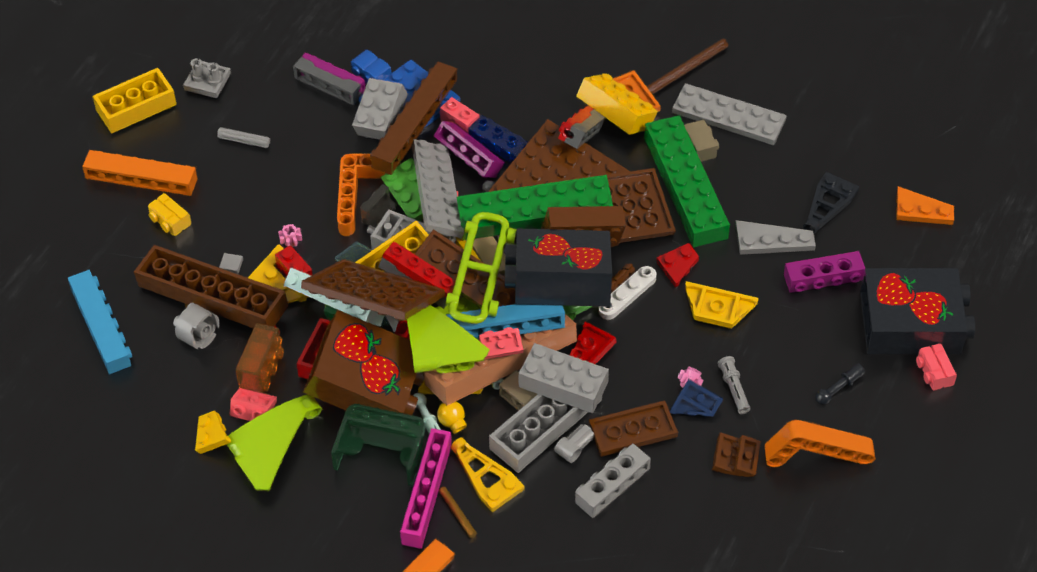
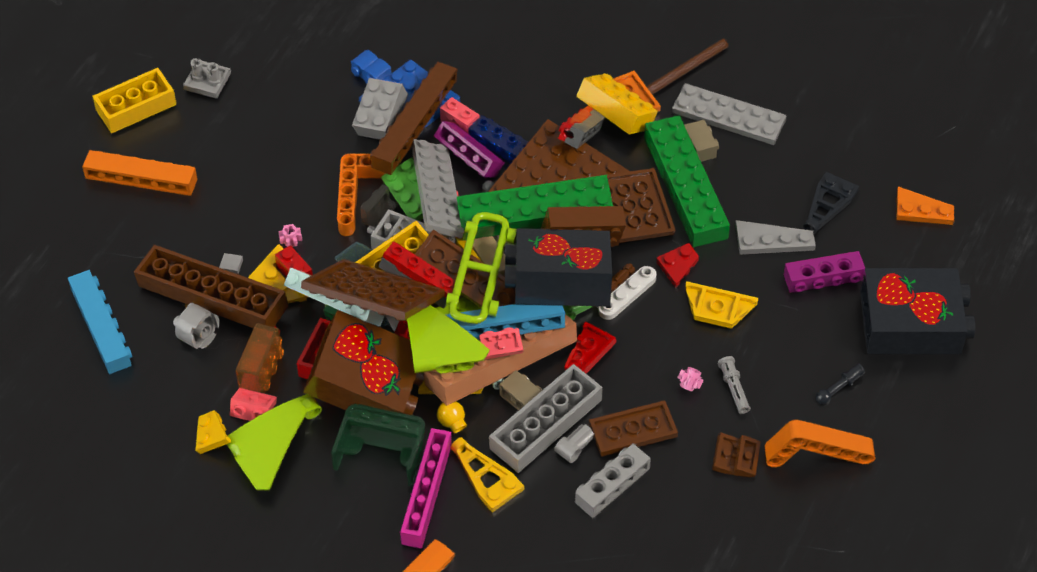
yellow brick [148,193,191,236] -> none
light grey axle [217,127,270,148] -> none
dark grey piece [293,52,365,105] -> none
light aqua pin [413,393,441,434] -> none
pearl gold bar [439,487,477,538] -> none
light grey brick [519,343,609,413] -> none
dark blue wing [669,378,723,416] -> none
coral brick [916,343,957,391] -> none

